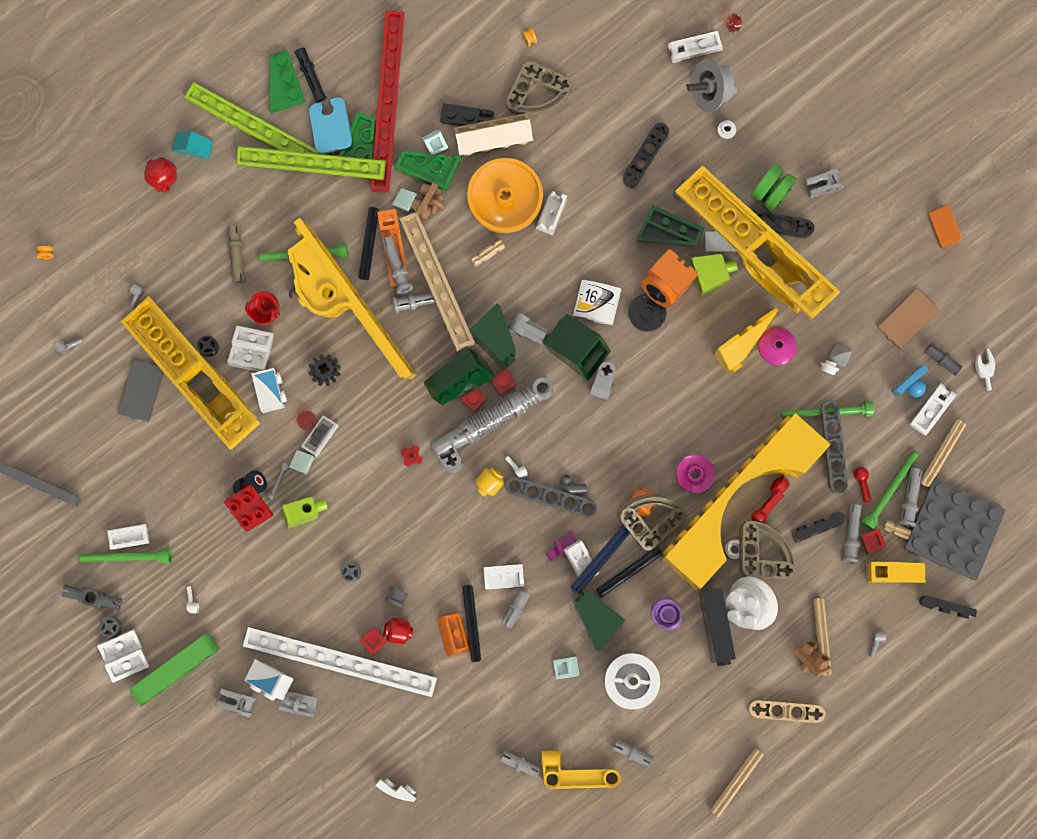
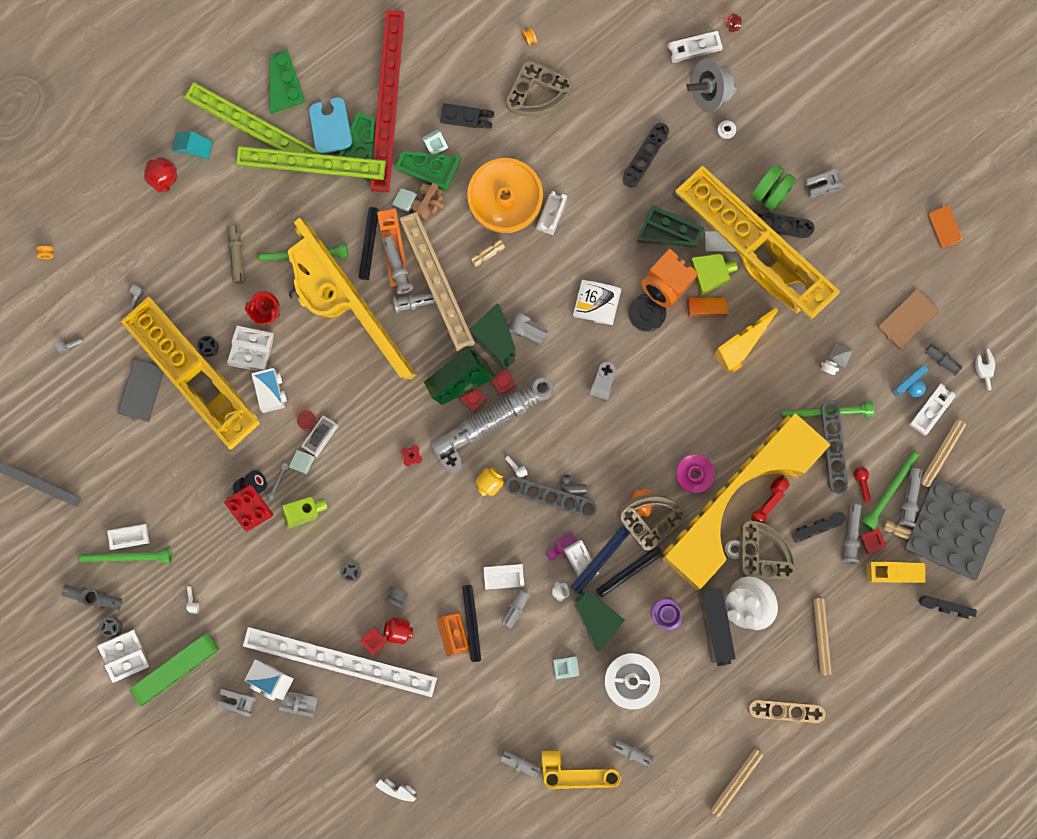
black pin [294,47,327,103] -> none
black gear [308,354,341,387] -> none
brick [454,113,533,156] -> none
dark green slope [543,314,611,380] -> none
dark pink dish [759,328,797,365] -> none
medium nougat hips [793,639,831,677] -> none
light grey hand [869,631,886,658] -> none
none -> white plate [552,582,569,601]
none -> orange slope [688,297,728,317]

